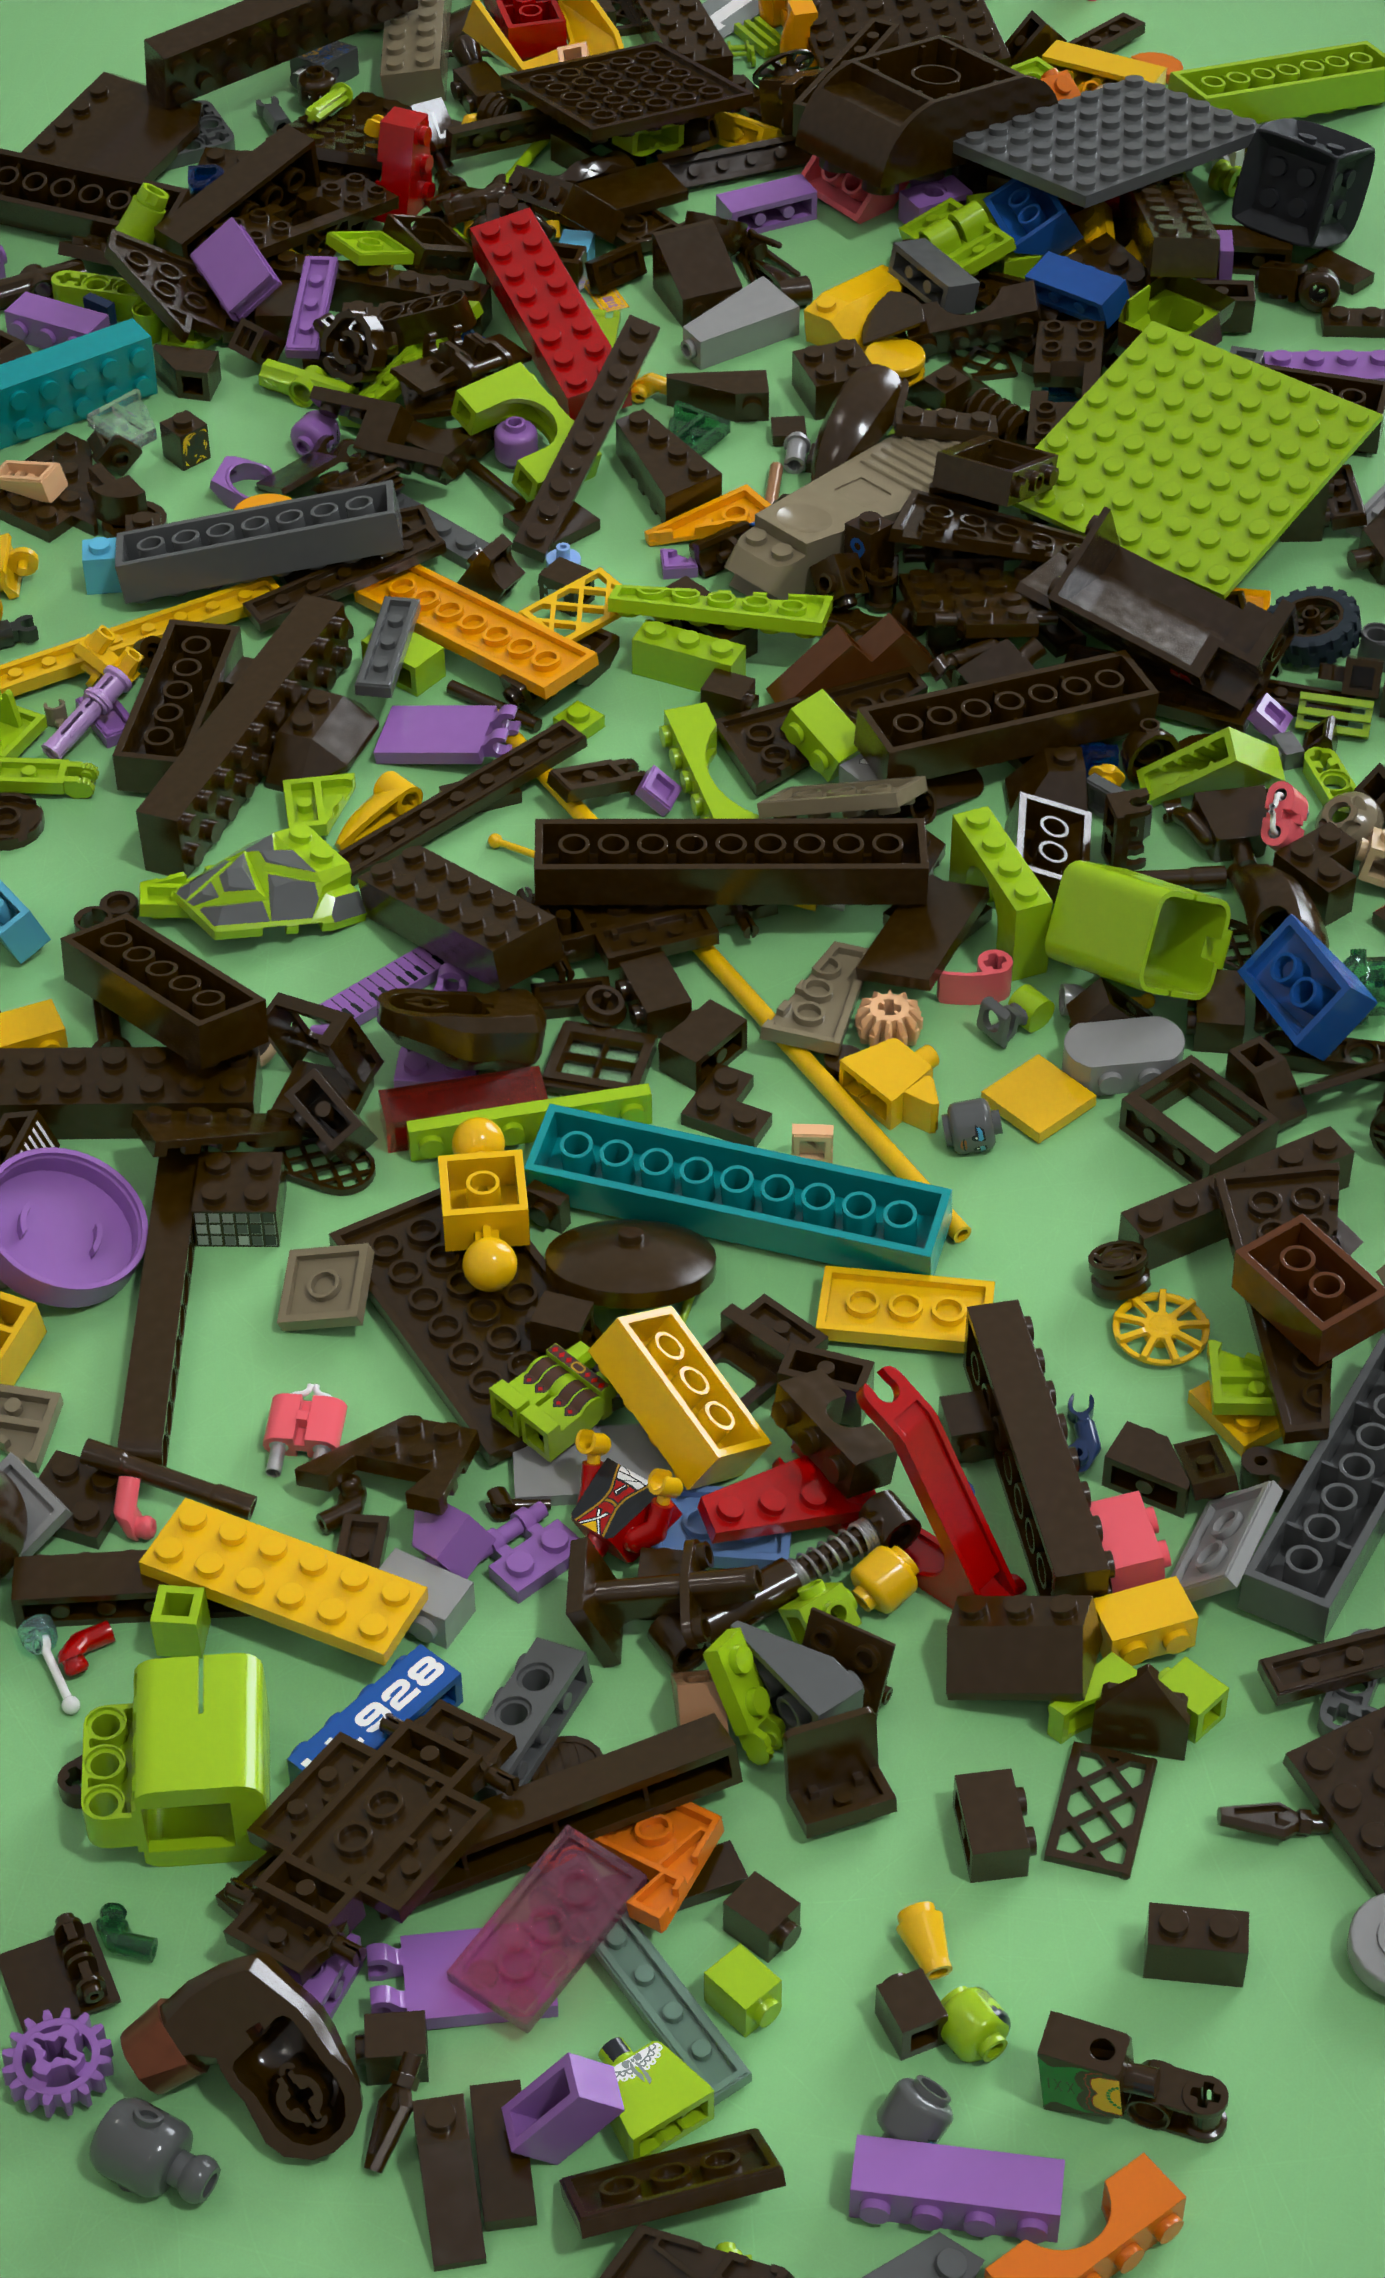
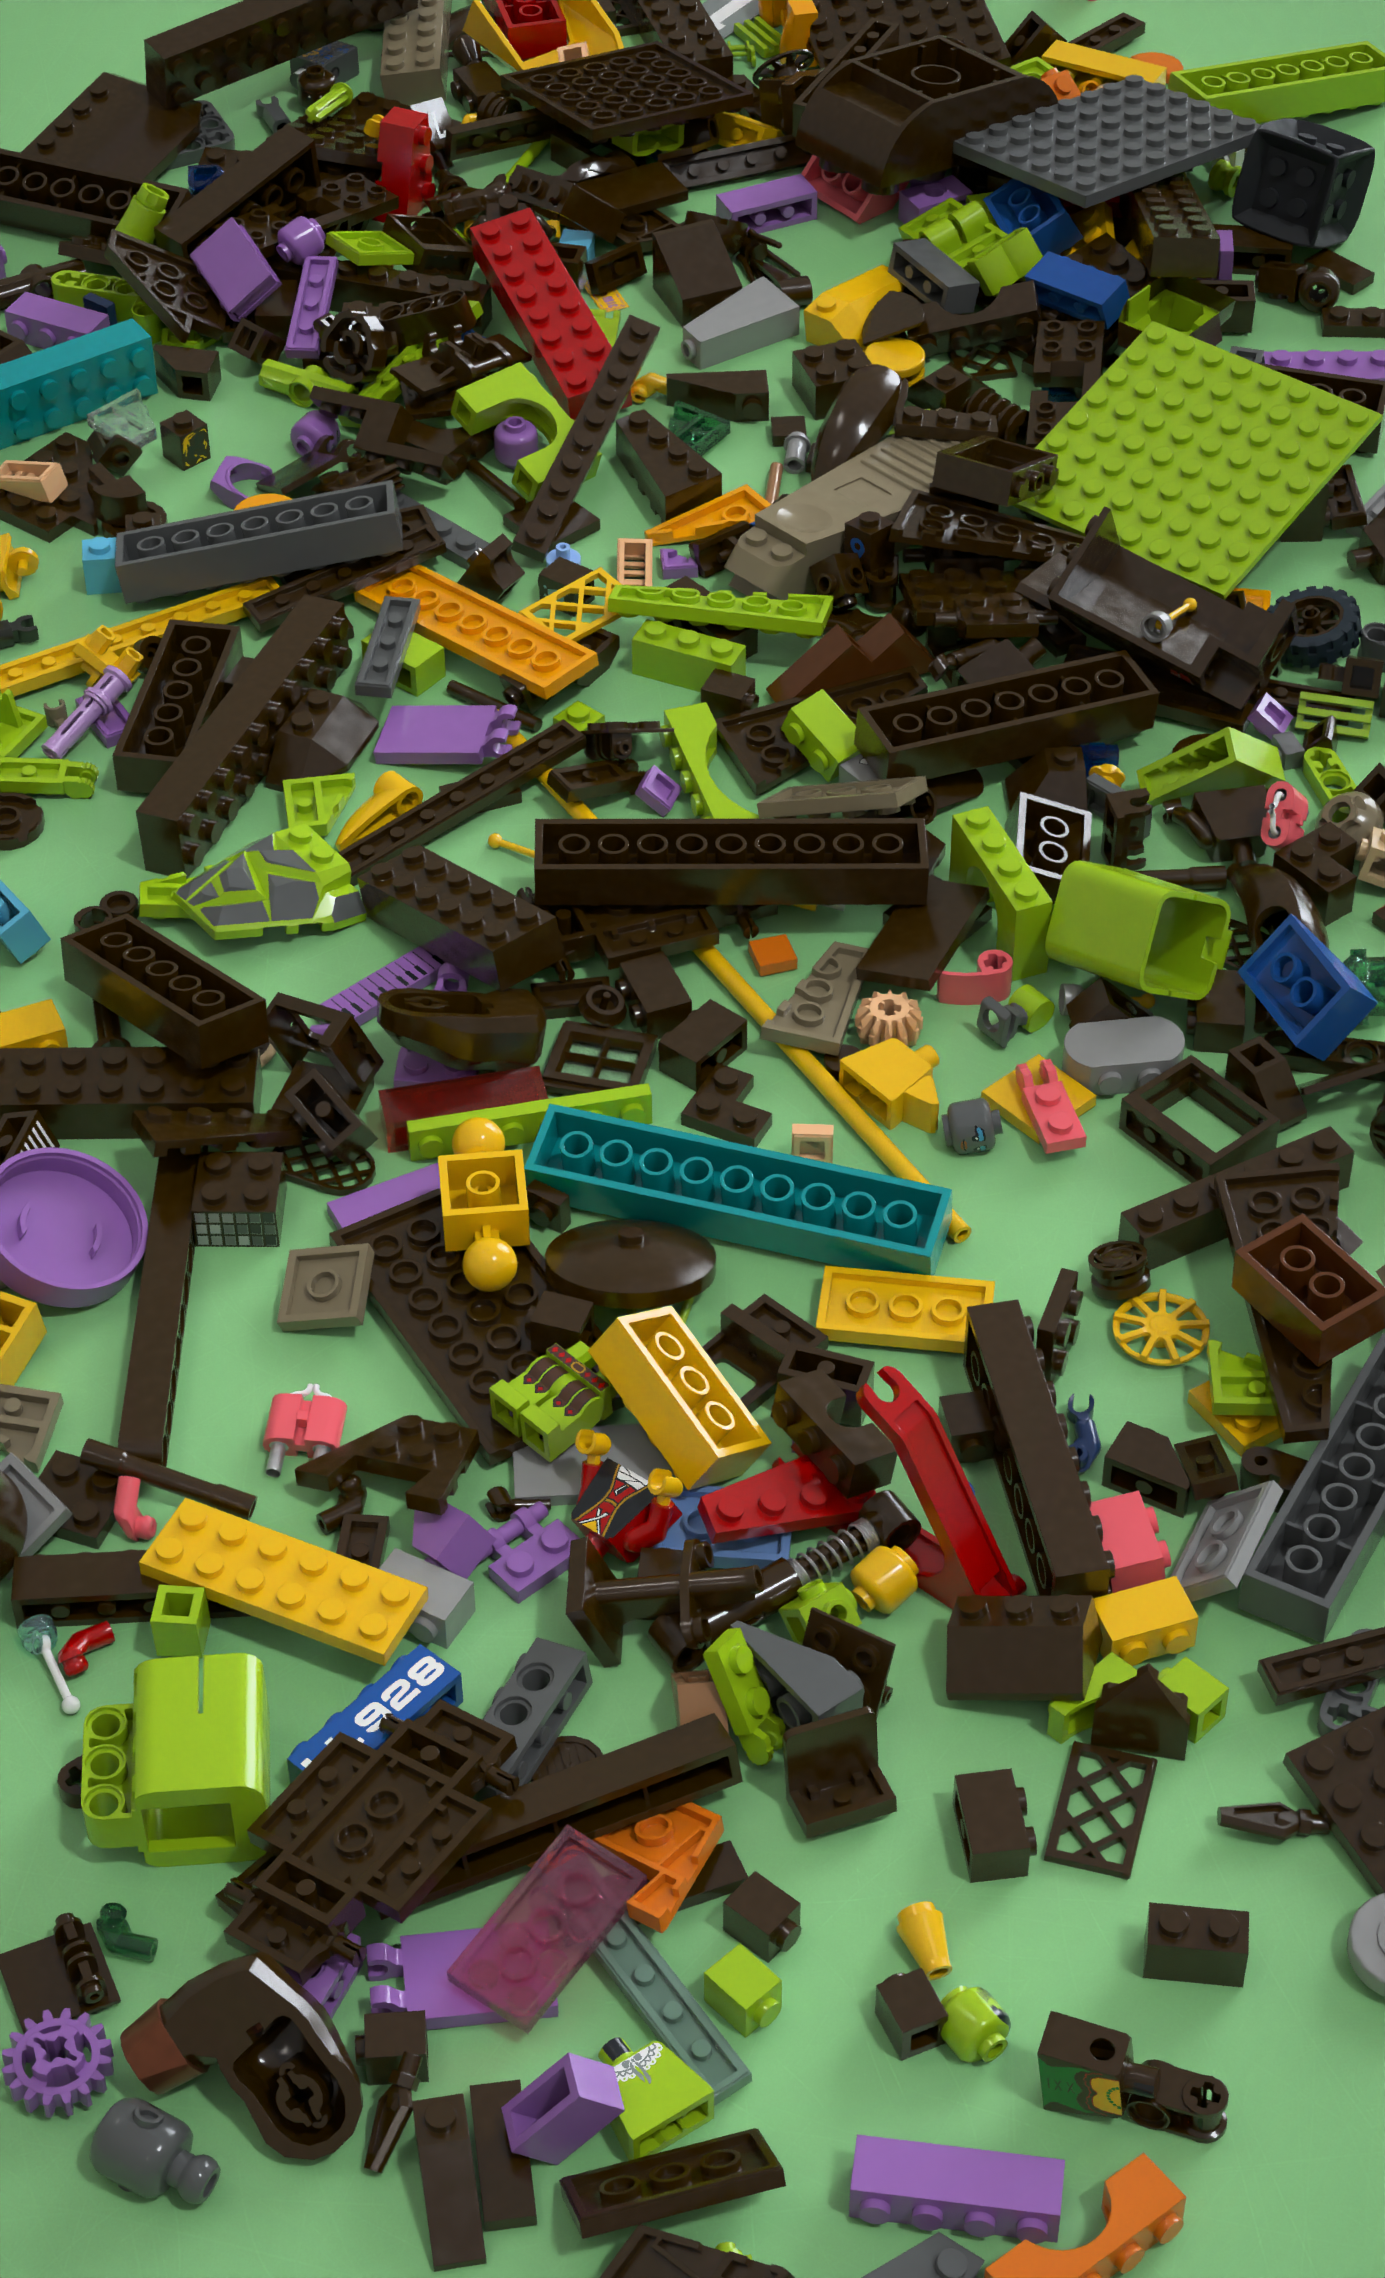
dark grey head [877,2075,953,2144] -> none
dark brown helmet [1120,718,1181,785] -> none
none -> medium lavender head [276,216,326,266]
none -> medium lavender tile [327,1163,440,1230]
none -> dark brown hinge [580,721,674,761]
none -> light nougat slope [617,538,653,586]
none -> orange tile [748,934,798,977]
none -> lime brick [967,227,1043,297]
none -> coral hinge [1015,1059,1087,1154]
none -> dark brown plate [1036,1268,1083,1381]
none -> light grey hinge [1140,598,1197,642]

